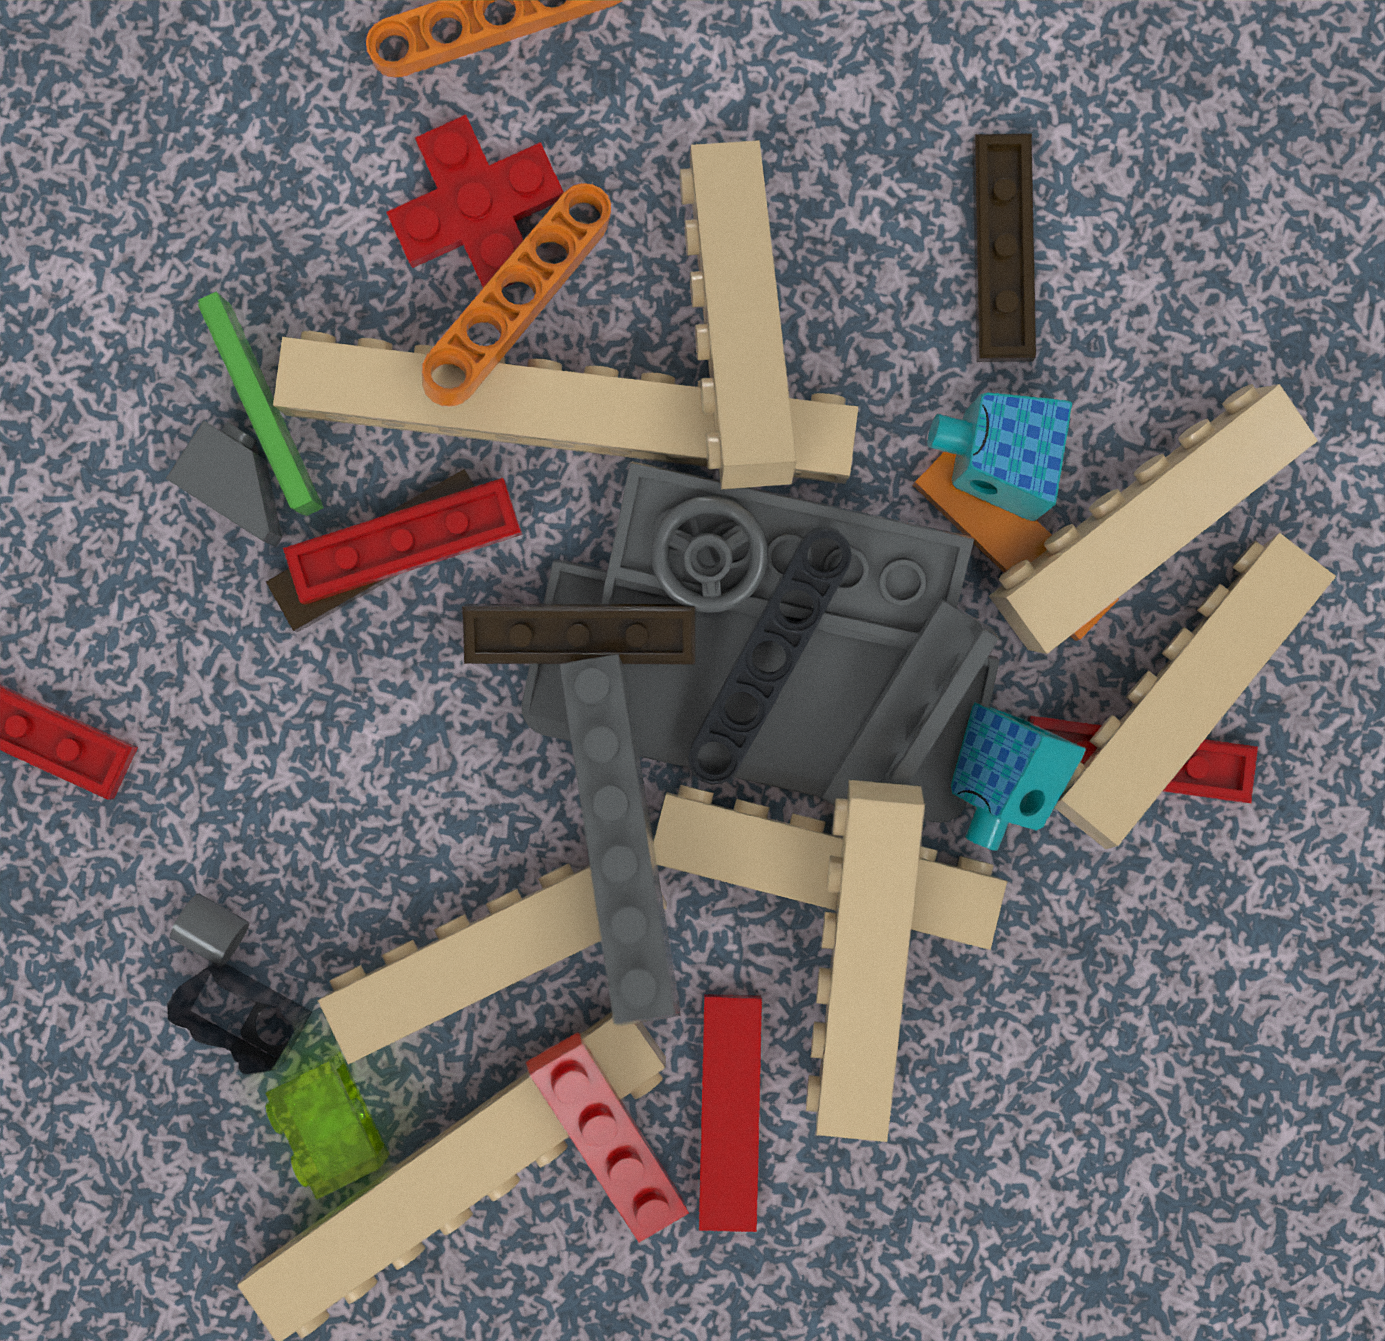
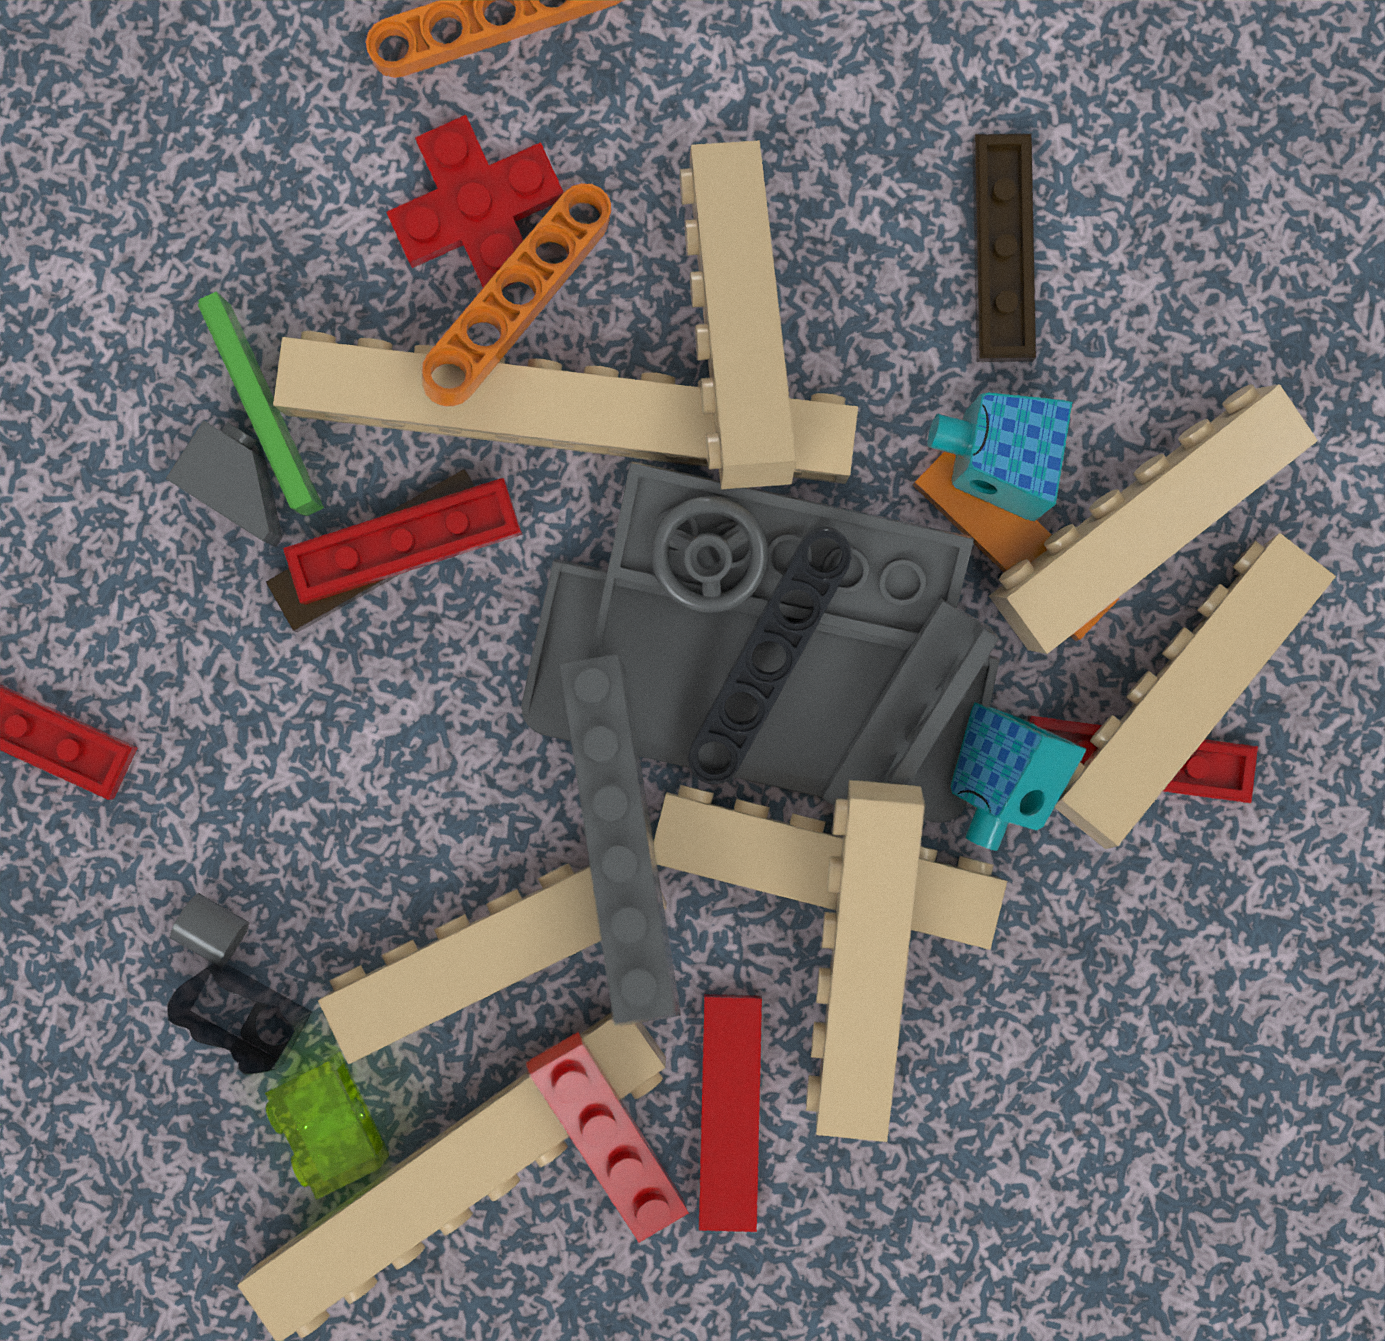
dark brown tile [462,604,696,665] -> none

